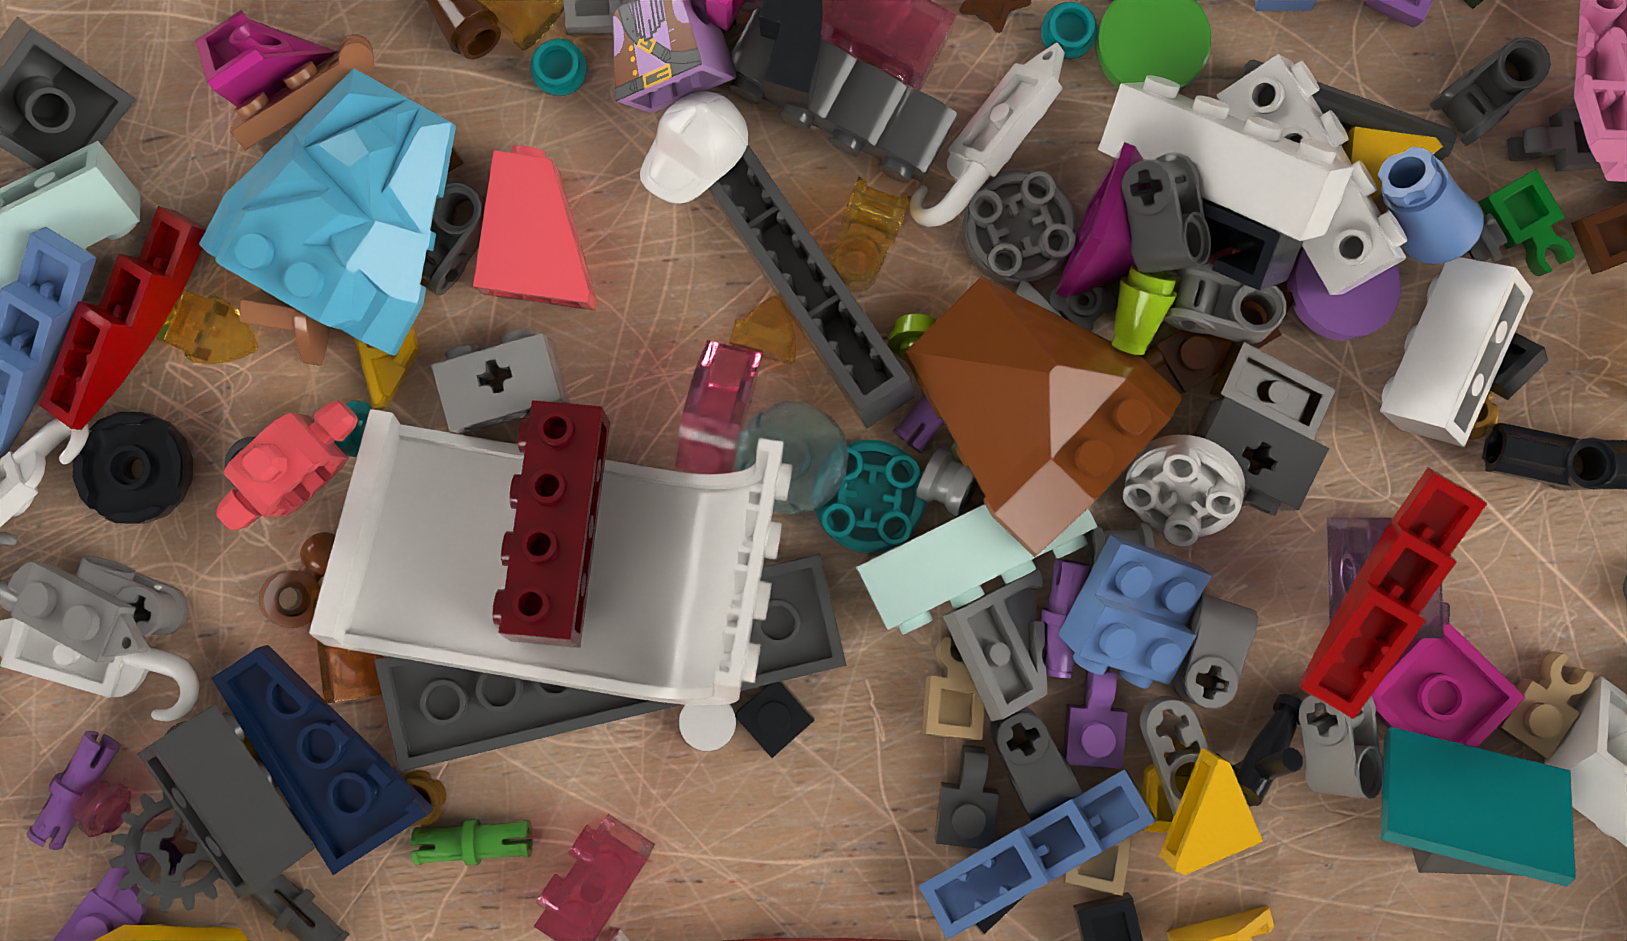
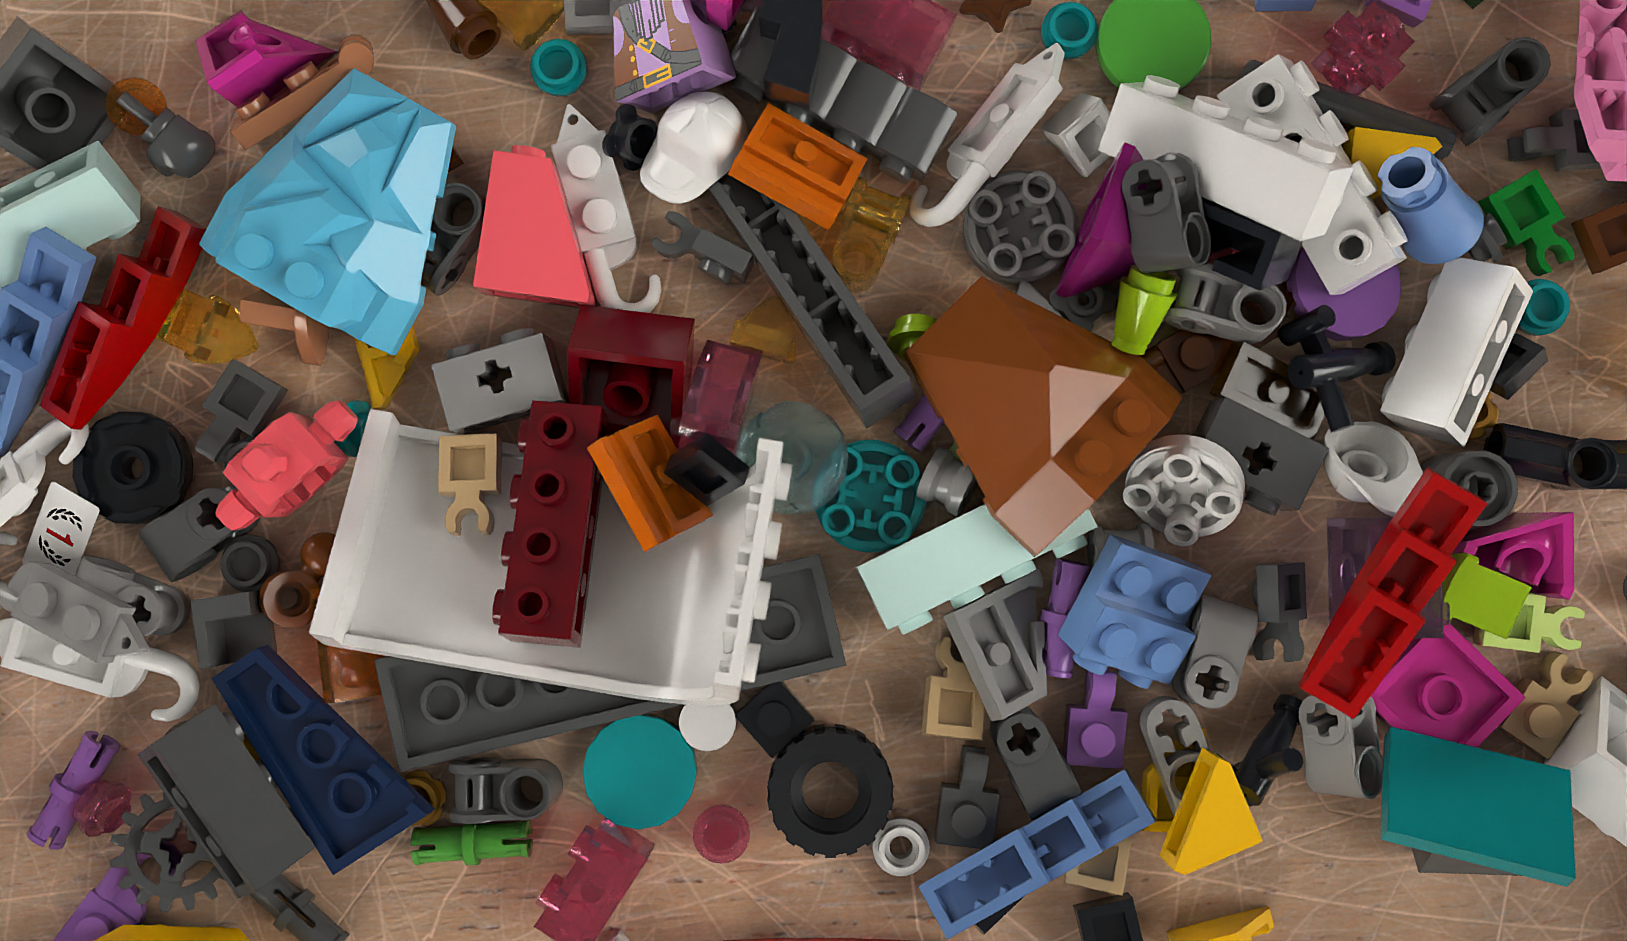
none -> white sticker [22,481,100,576]
none -> clear orange plate [106,77,167,135]
none -> dark grey piece [116,91,215,178]
none -> dark grey piece [138,486,260,582]
none -> dark grey panel [190,590,277,669]
none -> dark grey plate [194,358,288,464]
none -> dark grey plate [221,535,280,592]
none -> tan plate [438,433,502,536]
none -> dark grey piece [449,757,564,824]
none -> white plate [551,104,662,313]
none -> dark red slope [567,304,695,448]
none -> teal tile [582,713,698,830]
none -> orange plate [587,415,713,552]
none -> black plate [602,104,658,171]
none -> dark grey plate [651,211,755,284]
none -> black plate [664,433,750,506]
none -> clear pink plate [693,805,750,864]
none -> orange plate [728,103,868,230]
none -> black tyre [767,724,894,858]
none -> white plate [872,817,930,876]
none -> white slope [1041,93,1110,178]
none -> dark grey plate [1252,562,1307,662]
none -> black piece [1278,305,1396,432]
none -> clear pink brick [1310,2,1415,96]
none -> white piece [1324,421,1423,517]
none -> dark grey wheel [1420,451,1518,526]
none -> lime tile [1428,553,1532,639]
none -> dark pink slope [1451,512,1574,600]
none -> yellowish green plate [1473,594,1585,653]
none -> teal plate [1517,279,1570,336]

